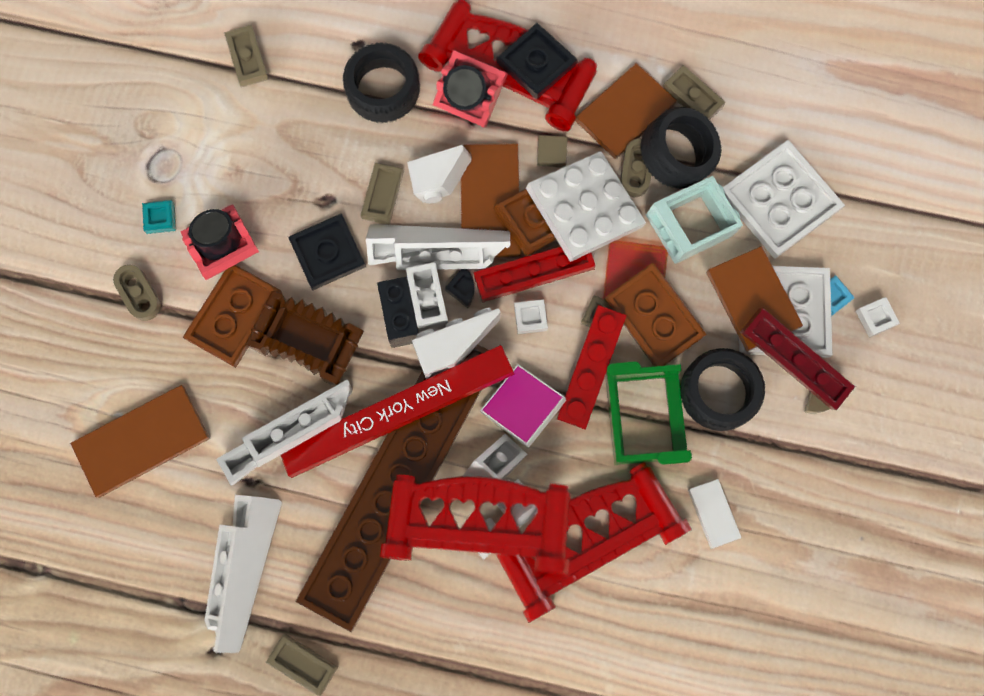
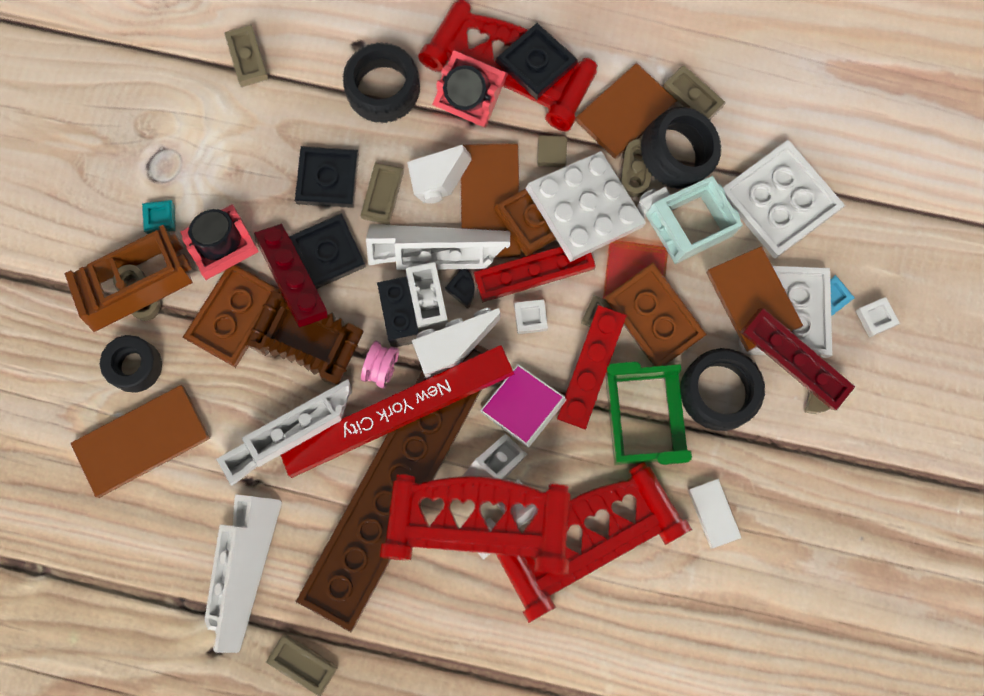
none -> dark orange door [64,225,193,332]
none -> black tyre [99,335,162,393]
none -> dark red plate [254,224,328,328]
none -> black tile [295,146,359,208]
none -> bright pink wheel [361,341,399,389]
none -> white plate [637,187,670,218]

